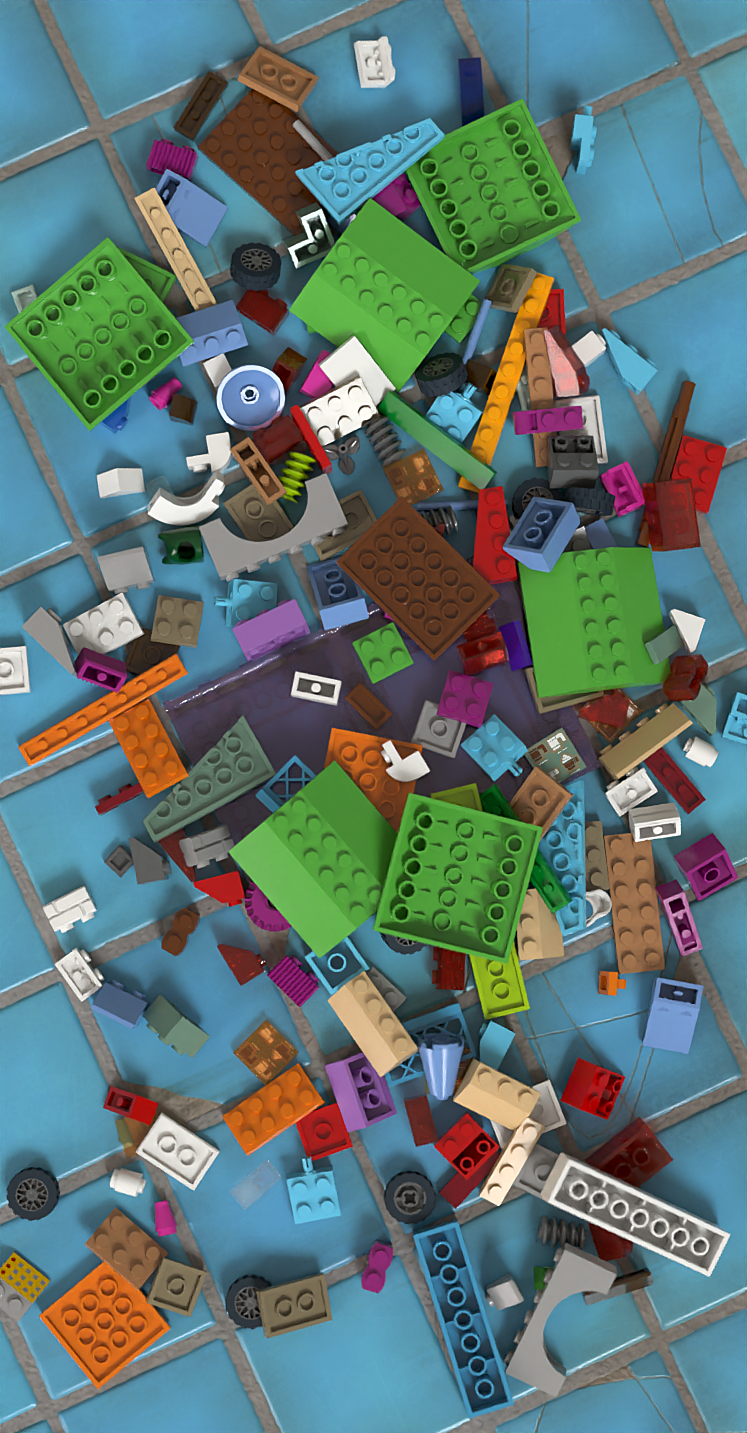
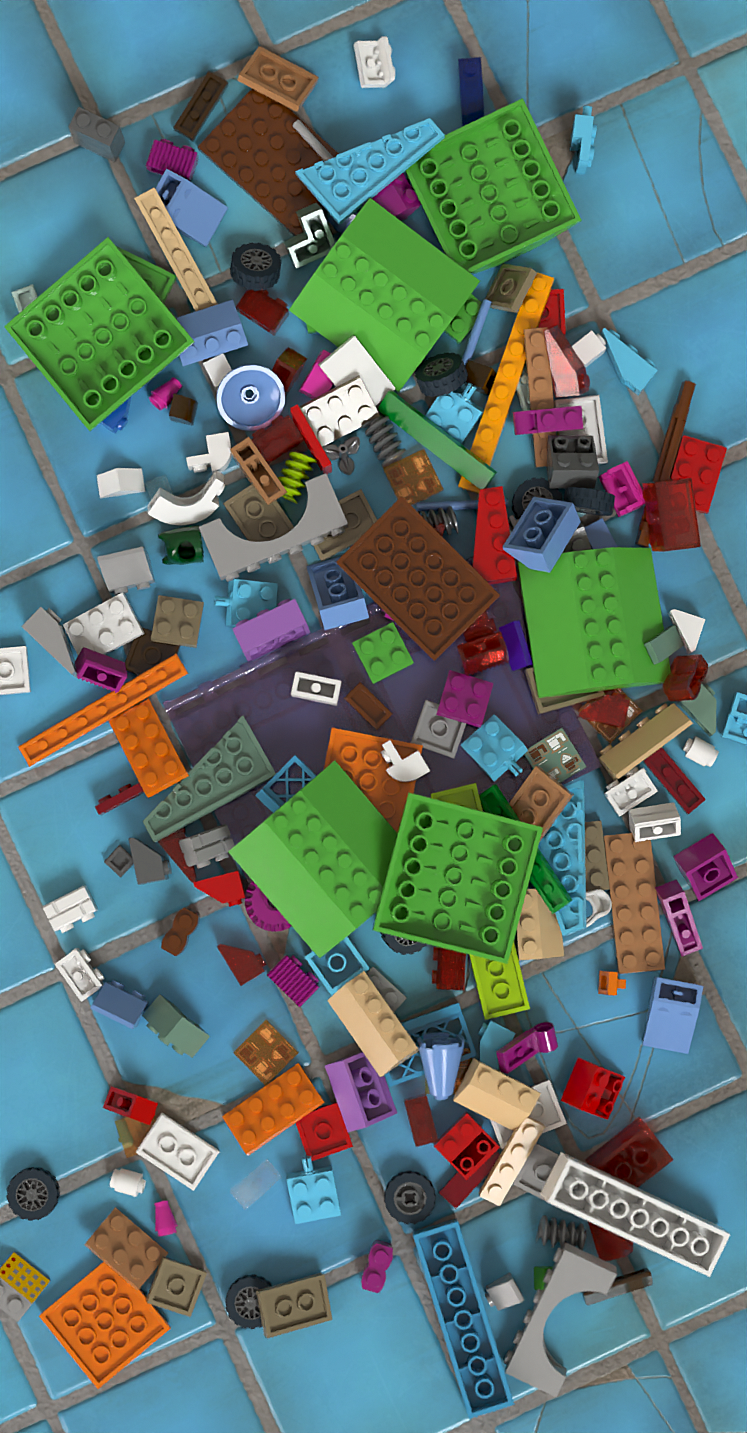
none -> dark grey brick [68,107,125,163]
none -> magenta plate [496,1022,558,1074]

